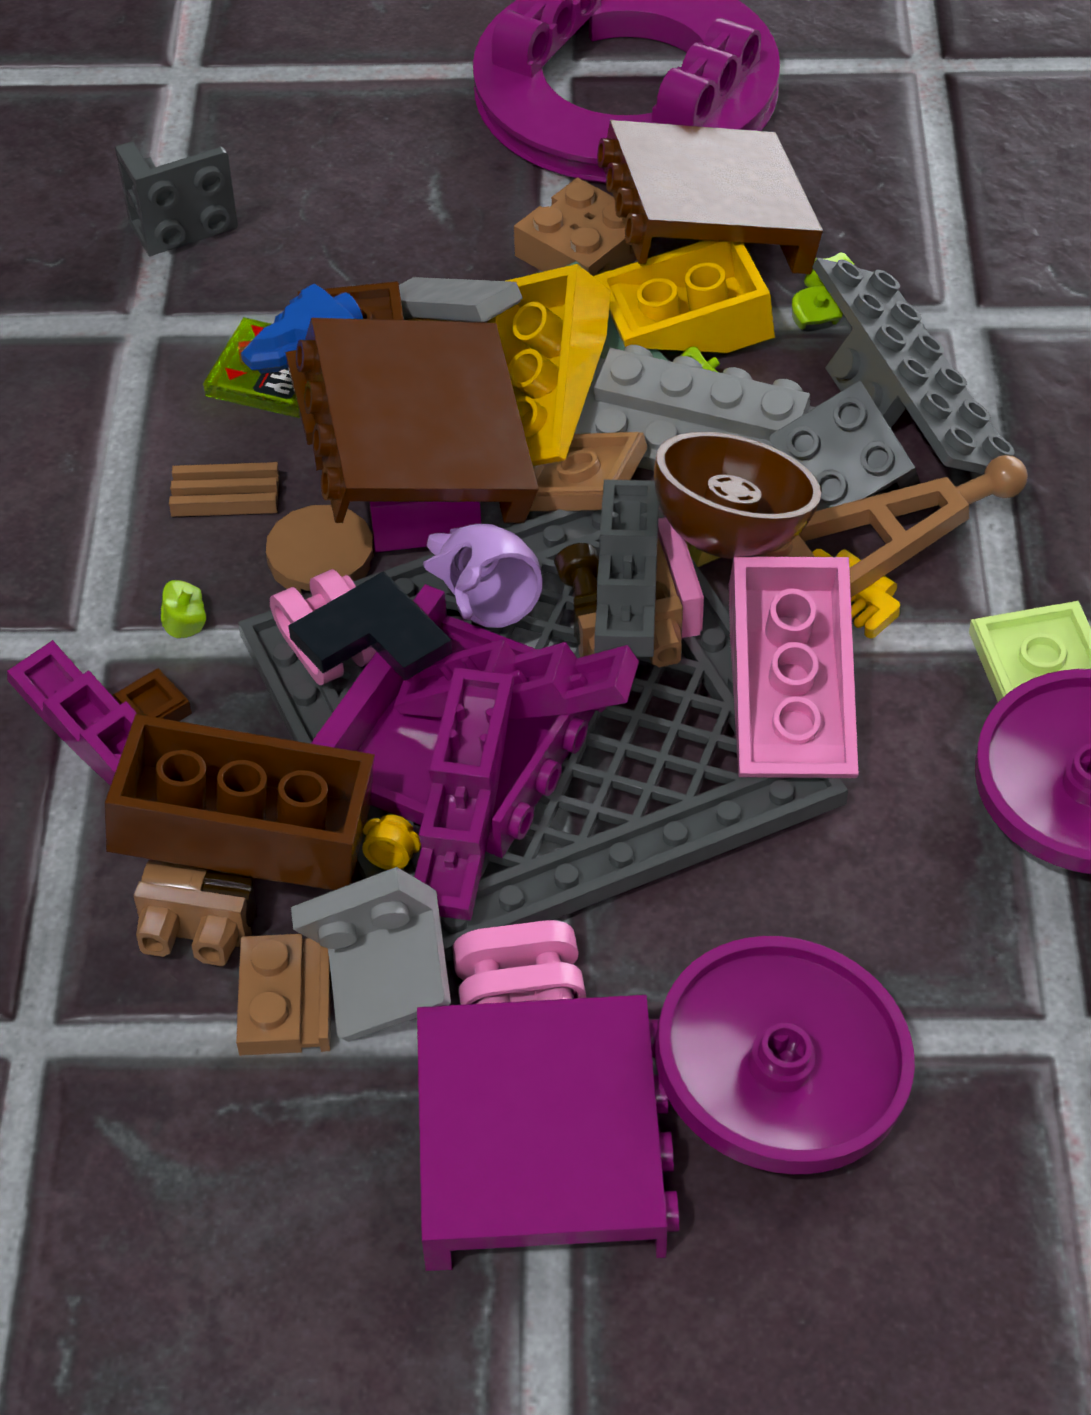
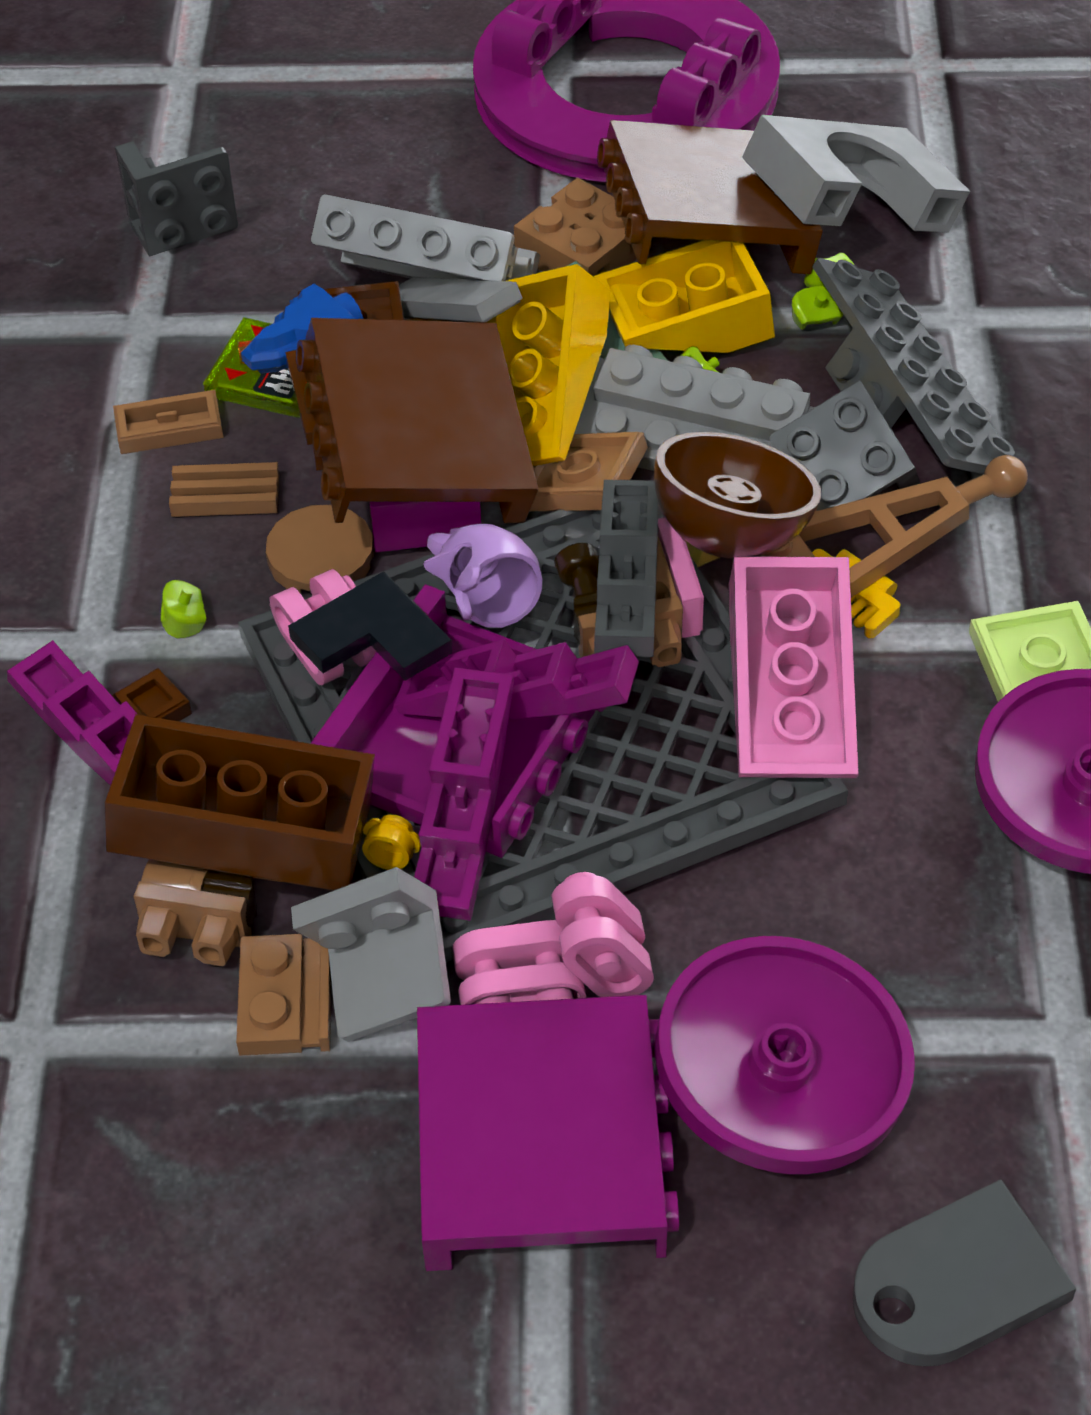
none -> medium nougat tile [113,390,224,454]
none -> light grey fence [311,194,541,281]
none -> bright pink brick [552,872,654,997]
none -> light grey arch [742,115,970,233]
none -> dark grey tile [852,1179,1077,1366]

